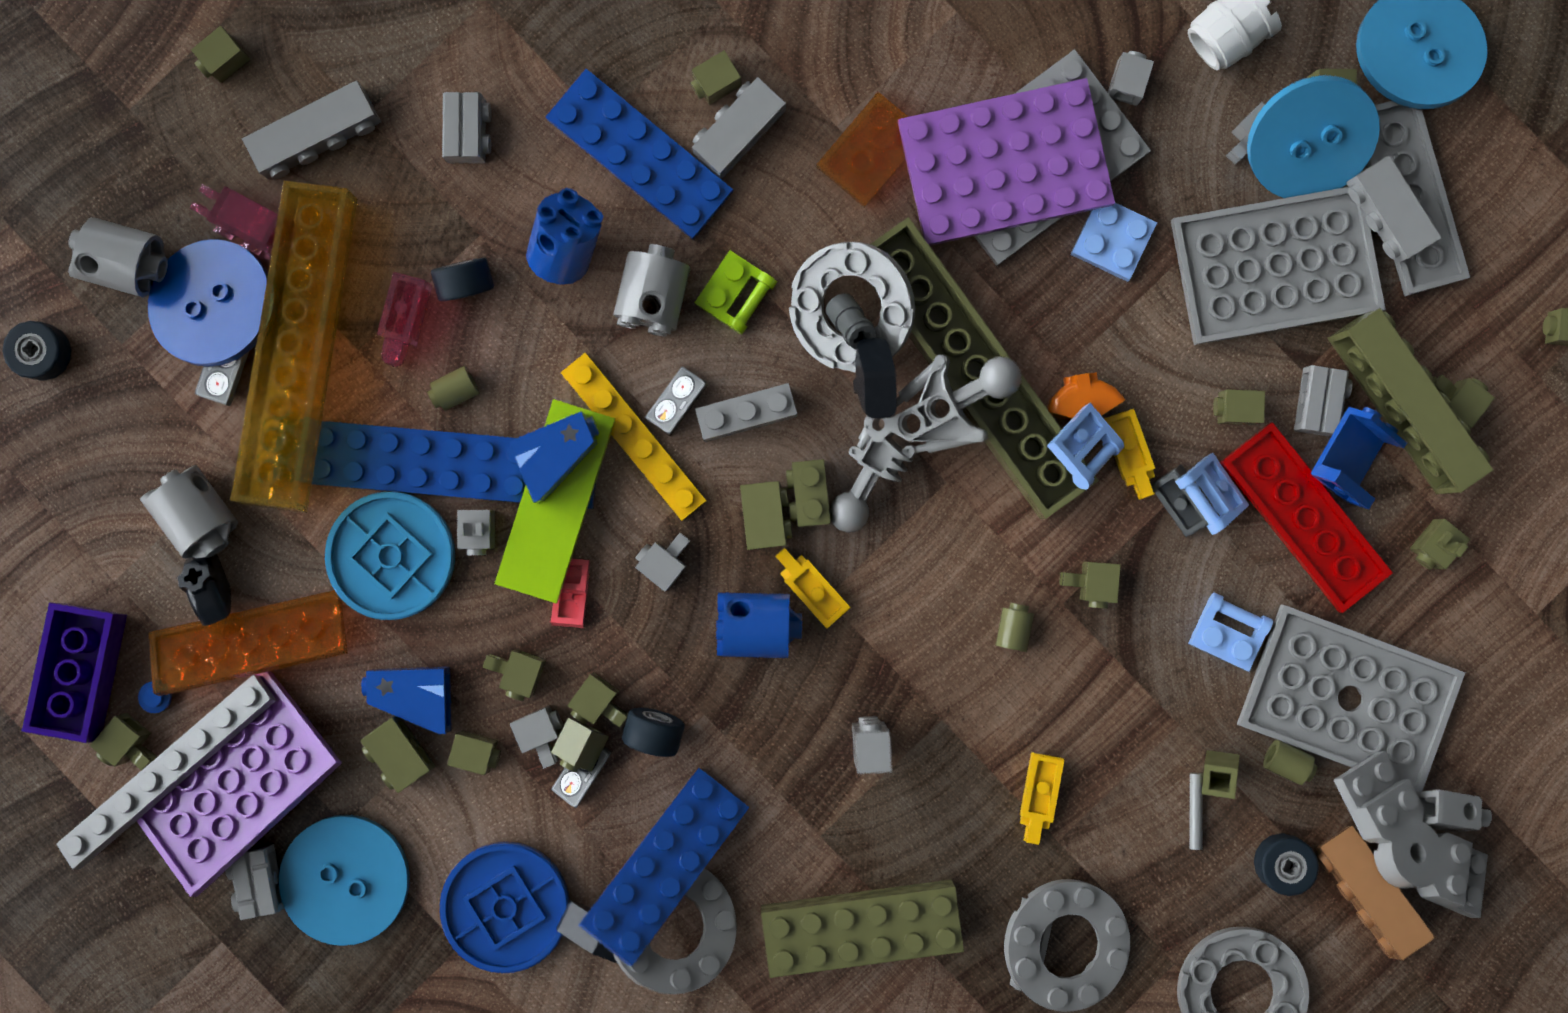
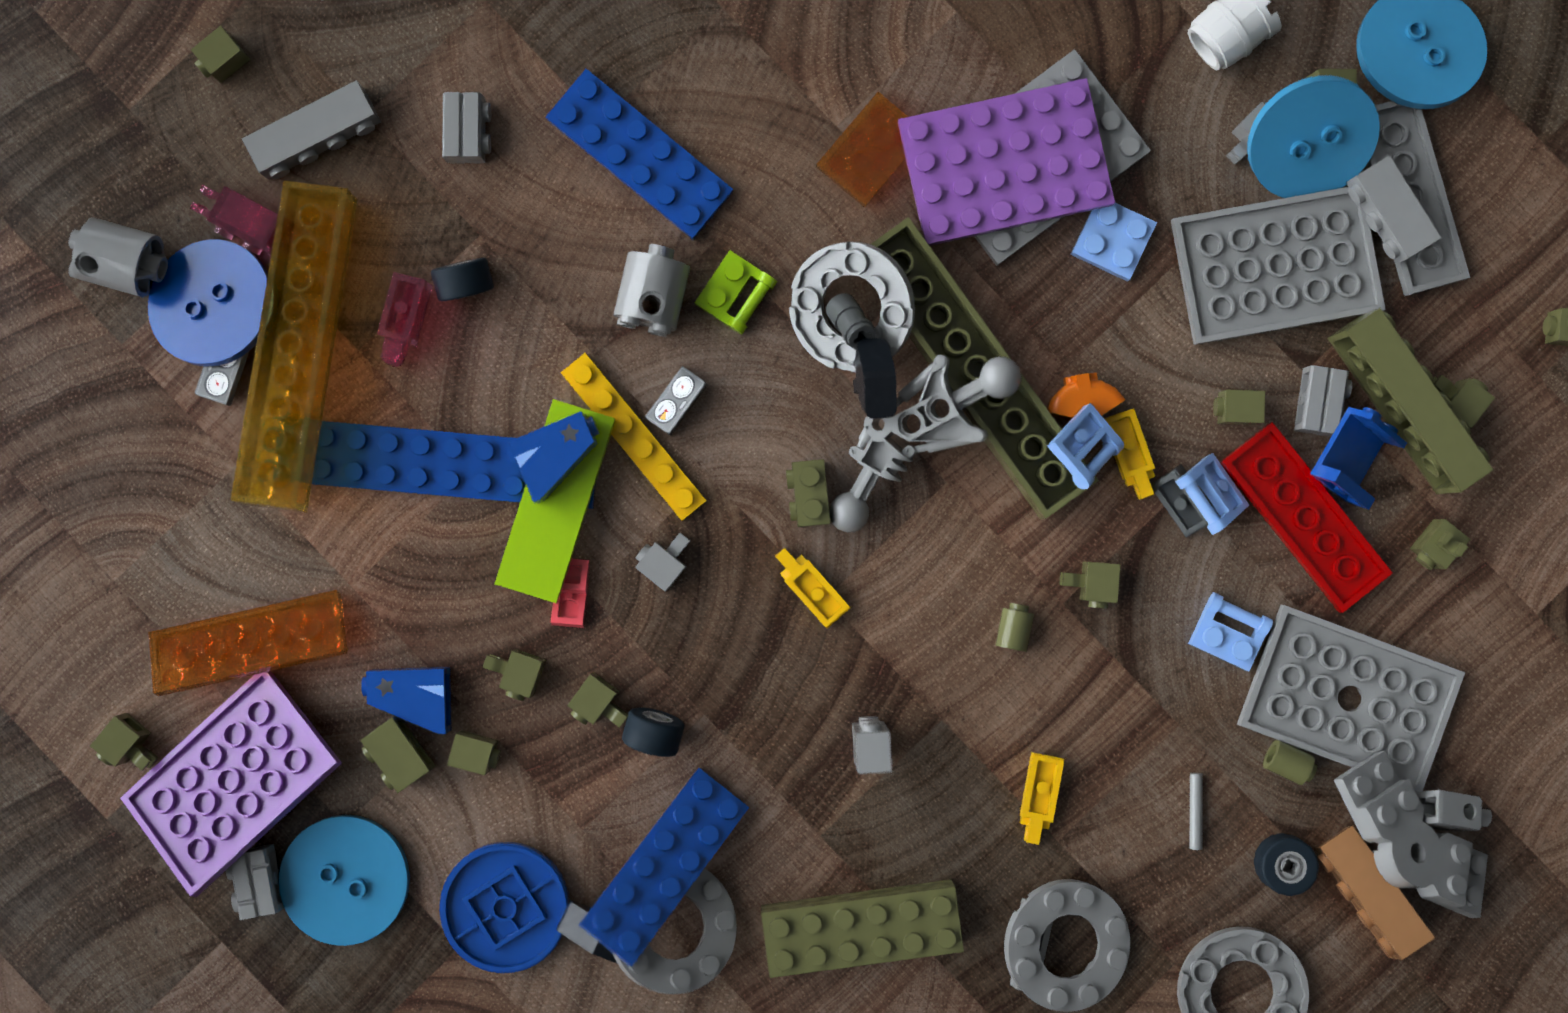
black wheel [2,321,72,381] -> none
dark purple brick [21,602,127,743] -> none
light grey plate [57,674,277,870] -> none
blue plate [138,681,172,713] -> none
light grey cylinder [140,465,238,559] -> none
black piece [177,554,231,626] -> none
dark azure plate [325,492,455,620] -> none
olive brick [427,365,480,411] -> none
light grey brick [457,510,495,555] -> none
light grey brick [510,705,564,769] -> none
blue cylinder [526,188,603,285] -> none
brick [551,718,609,773] -> none
slope [551,746,612,809] -> none
olive brick [690,50,742,105] -> none
light grey brick [692,77,786,180] -> none
light grey brick [695,383,797,442] -> none
blue cylinder [716,592,802,658] -> none
olive brick [740,481,793,550] -> none
light grey brick [1107,51,1154,106] -> none
olive brick [1202,750,1240,799] -> none

